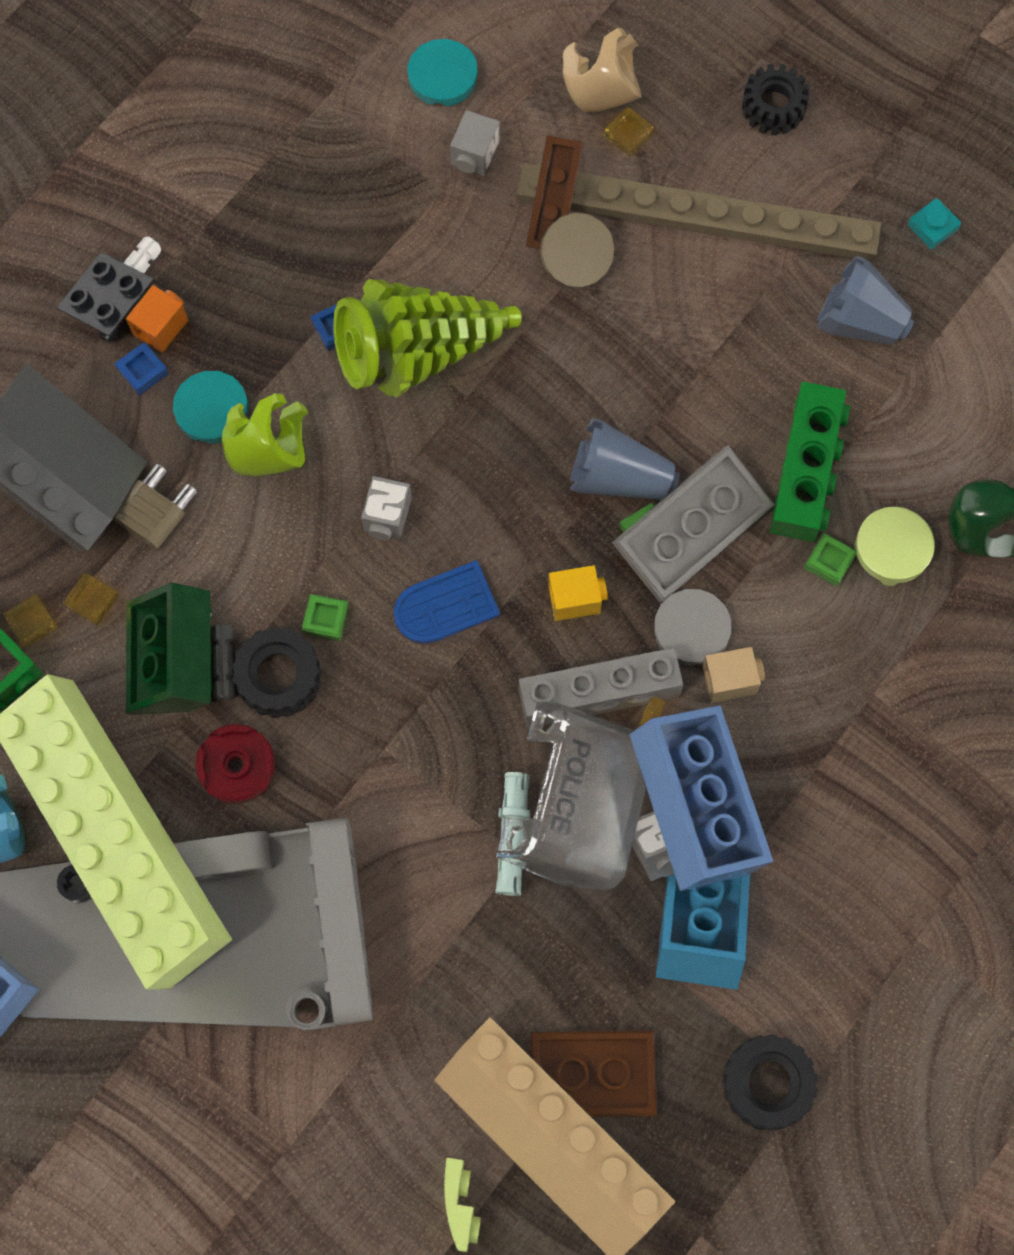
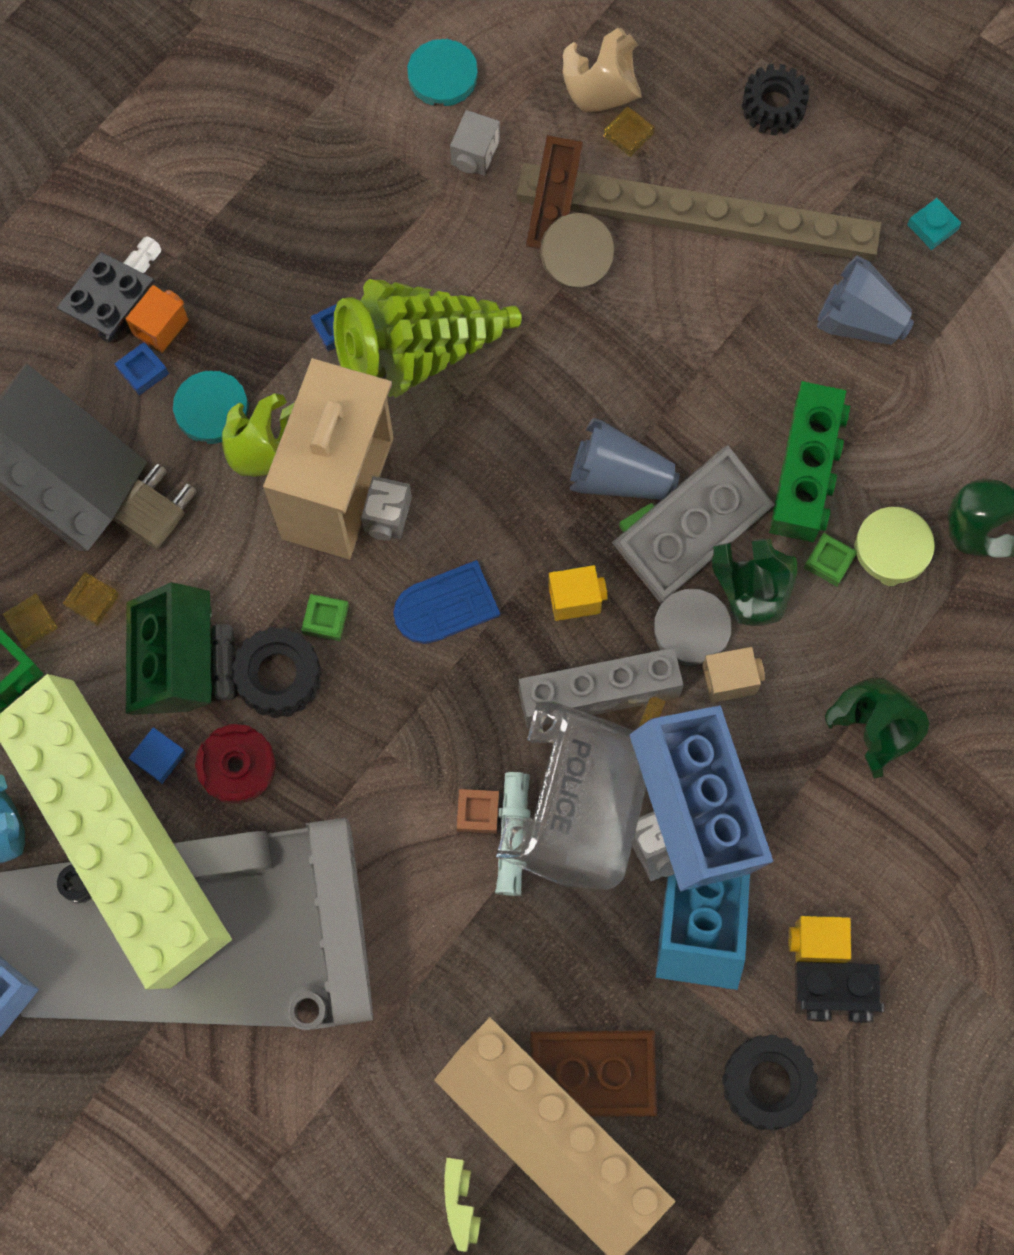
none -> blue tile [128,727,186,784]
none -> tan container [263,358,394,560]
none -> nougat tile [457,789,499,834]
none -> dark green piece [712,539,797,626]
none -> yellow brick [788,916,851,963]
none -> black bracket [795,962,884,1023]
none -> dark green piece [825,677,930,779]

